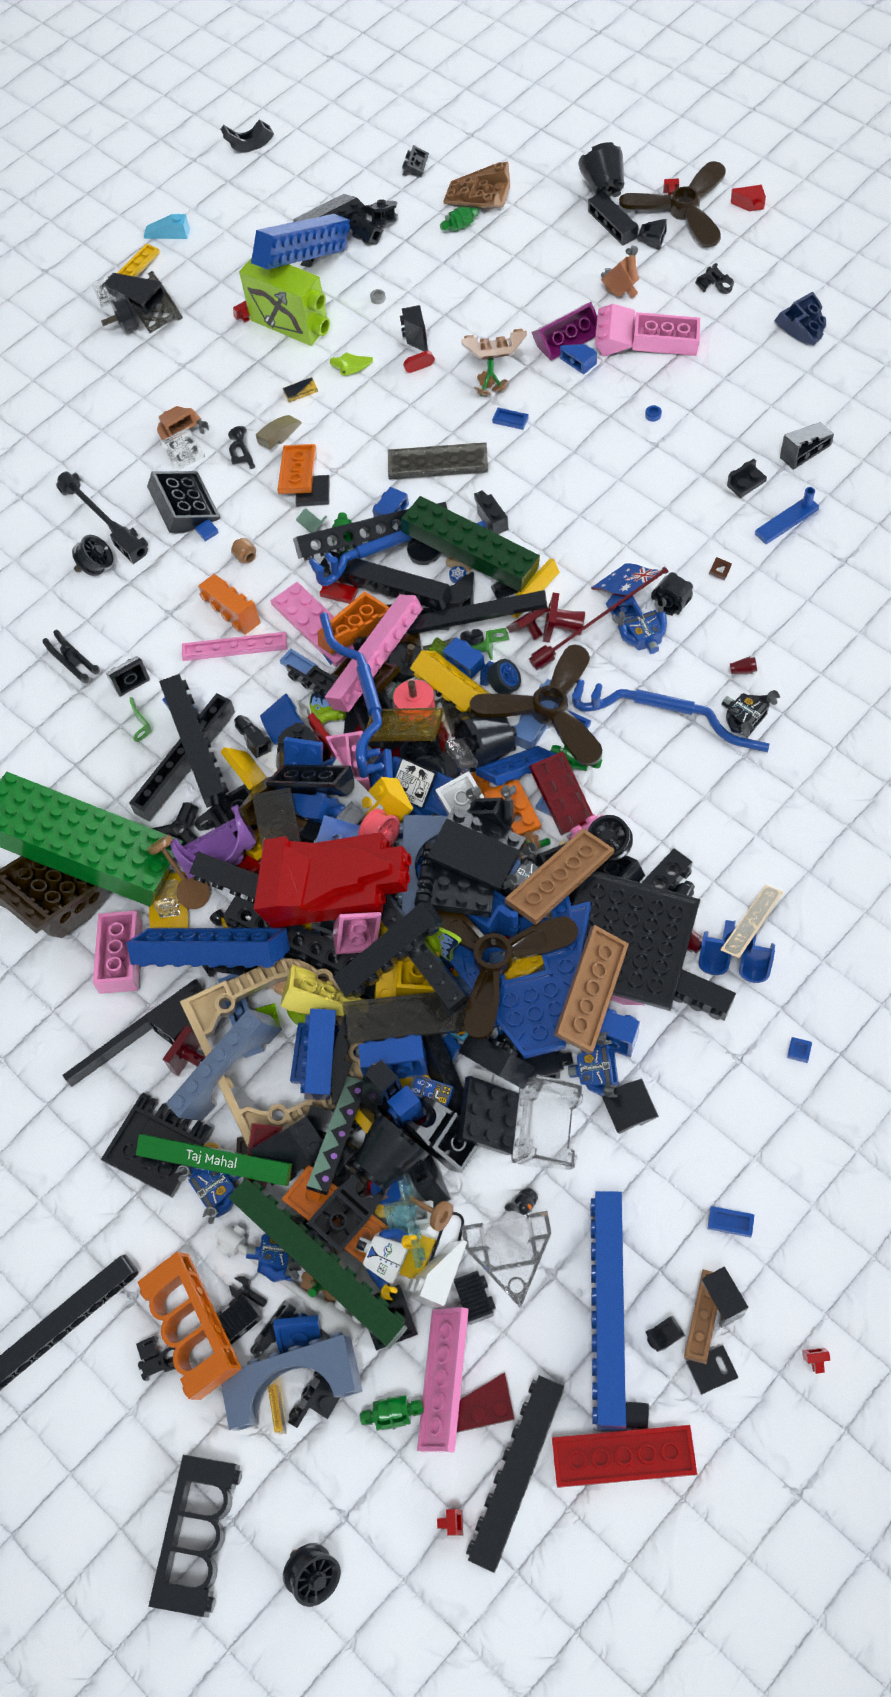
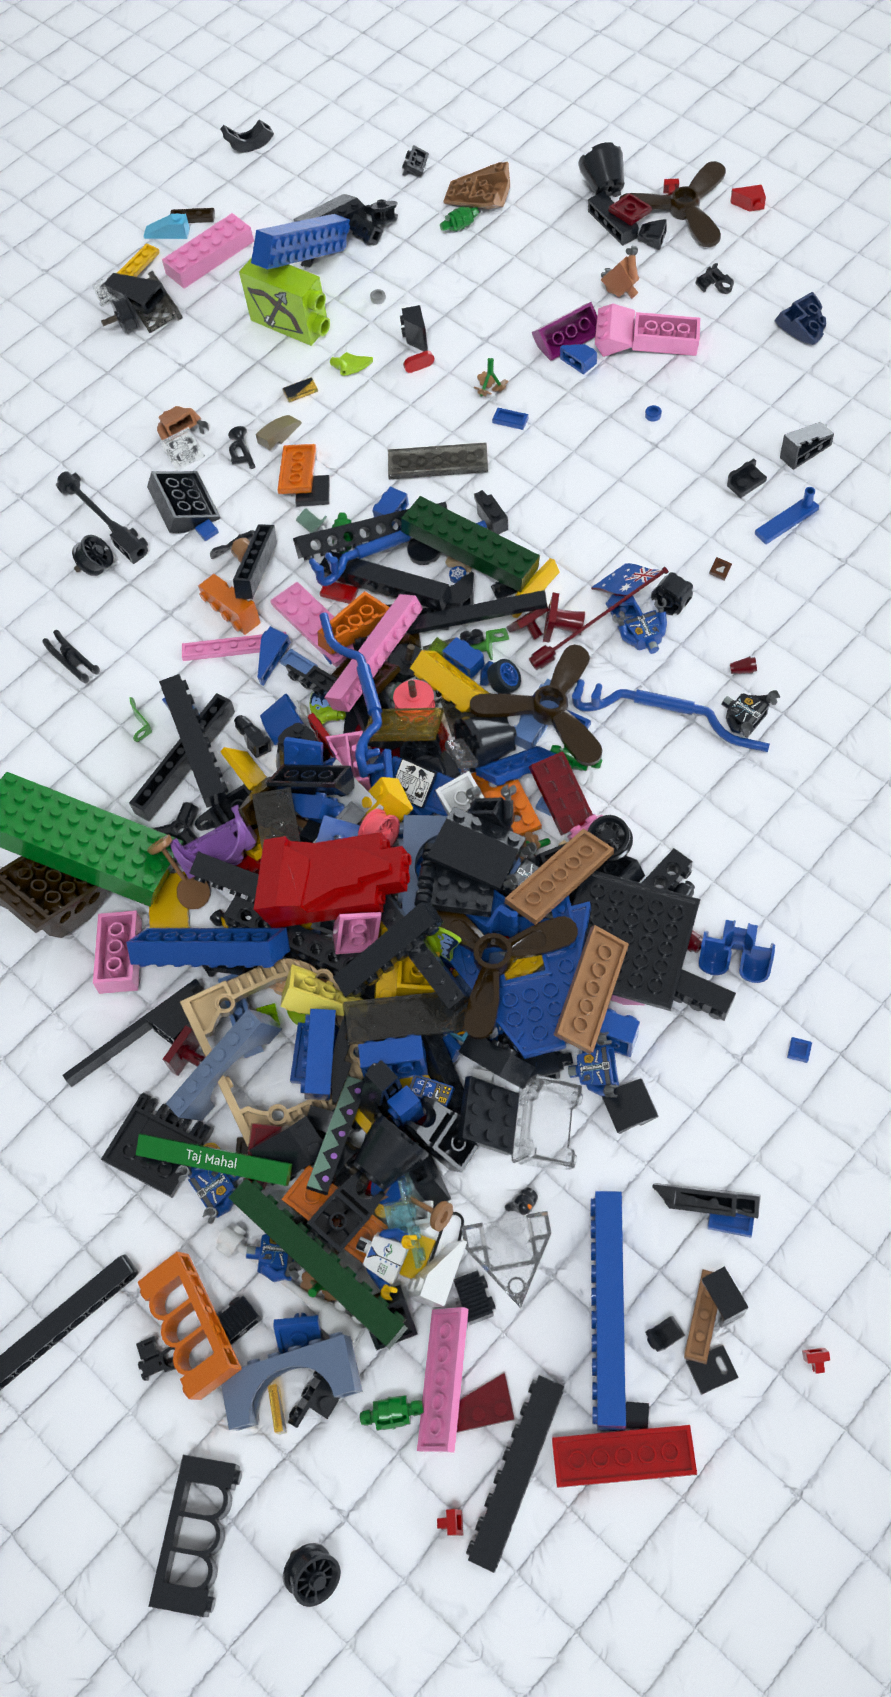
black slope [106,656,150,697] -> none
clear bracket [154,880,180,918] -> none
black bar [229,1276,267,1307] -> none
red tile [233,300,250,323] -> none
black hinge [250,1300,296,1357] -> none
wedge [461,328,527,360] -> none
sticker [721,885,784,958] -> none
none -> bright pink brick [162,213,254,289]
none -> dark brown tile [170,208,215,223]
none -> black piece [210,530,255,559]
none -> black brick [233,524,277,600]
none -> blue slope [257,626,291,686]
none -> dark red tile [608,193,652,226]
none -> black wedge [652,1183,761,1219]

